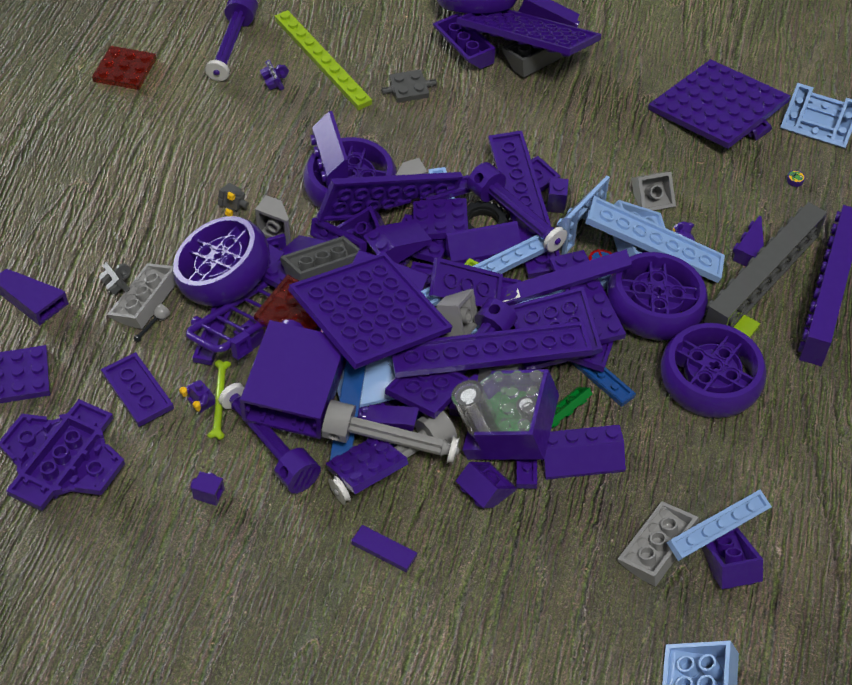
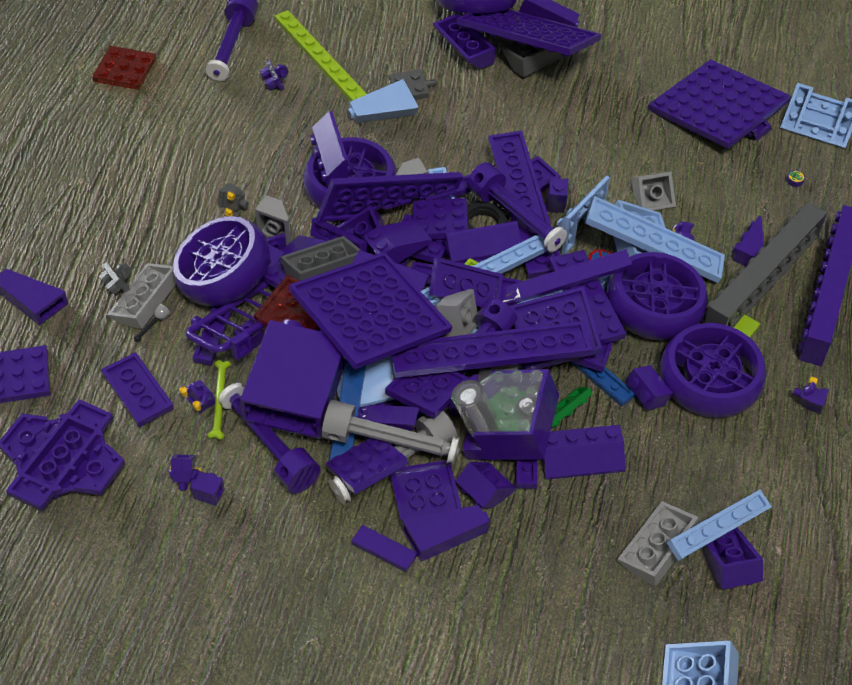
none -> dark purple piece [168,454,202,490]
none -> light blue slope [348,79,418,123]
none -> dark purple plate [390,460,462,524]
none -> dark purple slope [401,505,490,562]
none -> dark purple brick [626,365,673,410]
none -> dark purple piece [793,376,829,414]

